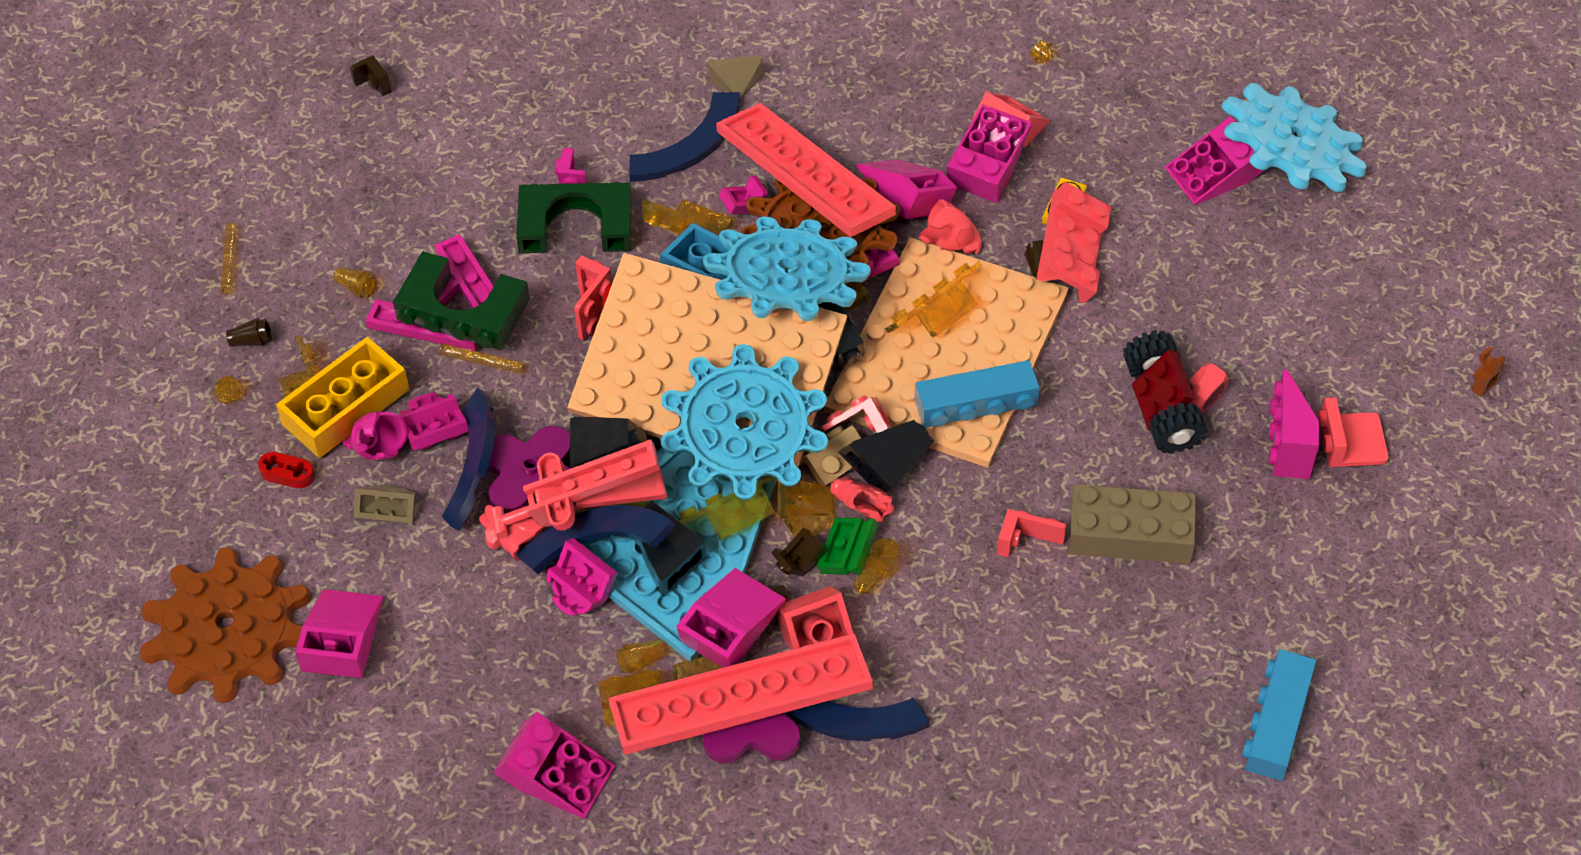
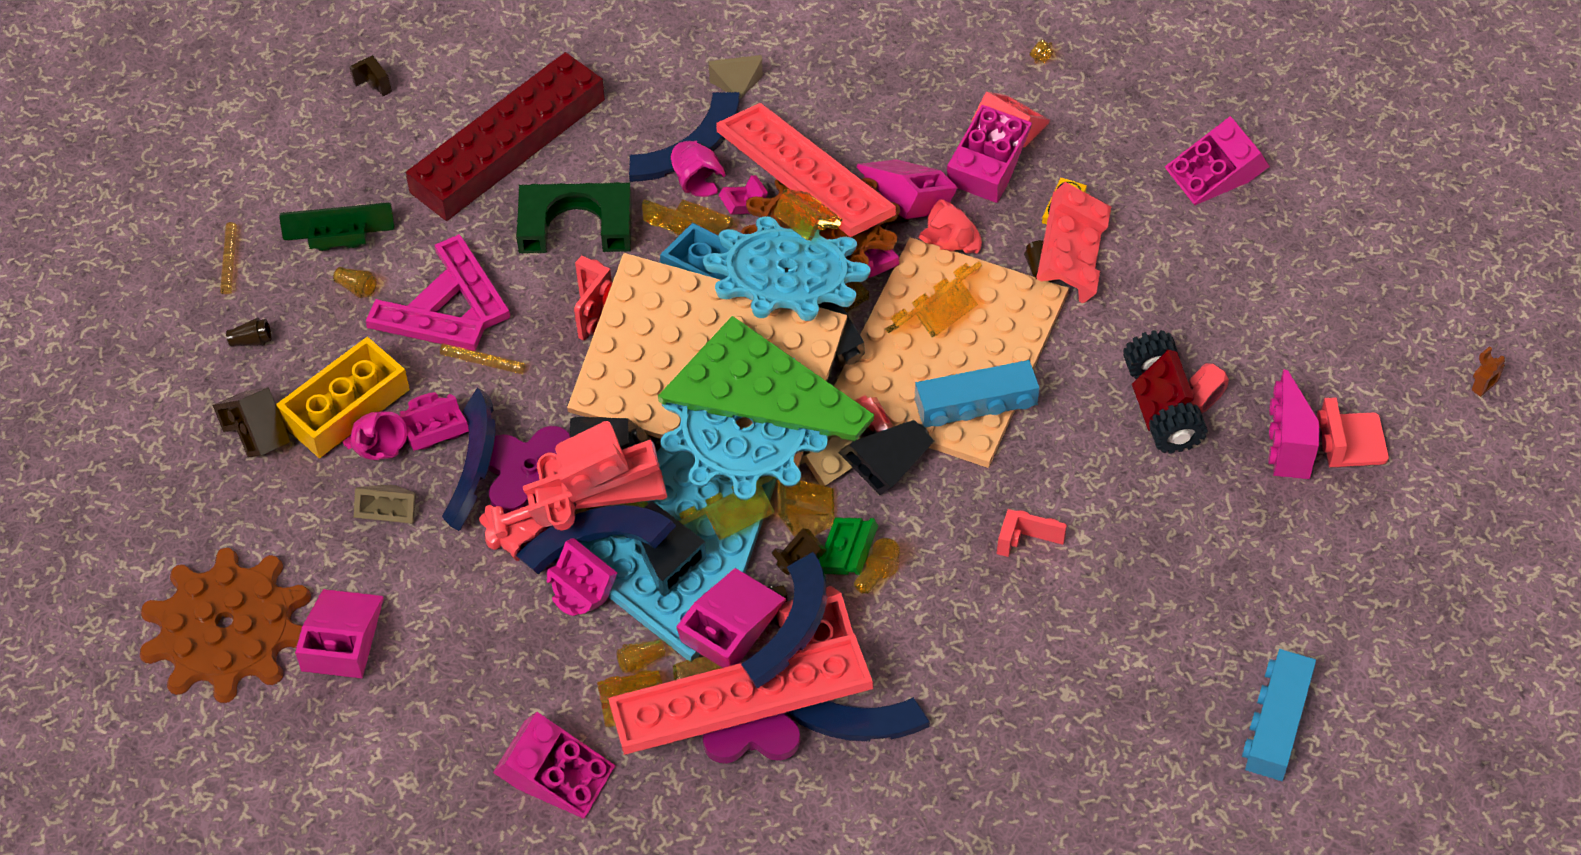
clear yellow plate [214,376,243,404] -> none
red beam [258,452,315,489] -> none
clear yellow bracket [279,335,320,397] -> none
dark green arch [393,251,530,351] -> none
dark pink bracket [555,148,587,184] -> none
coral animal [830,476,895,522] -> none
dark tan brick [1068,484,1195,564] -> none
medium azure plate [1222,83,1366,192] -> none
none -> dark brown panel [212,387,290,457]
none -> dark green bracket [279,202,395,251]
none -> dark red brick [405,52,605,222]
none -> coral bracket [555,421,629,497]
none -> bright green wing [658,316,874,441]
none -> dark pink helmet [671,141,725,197]
none -> dark blue tile [741,552,827,688]
none -> clear yellow bracket [774,189,843,241]

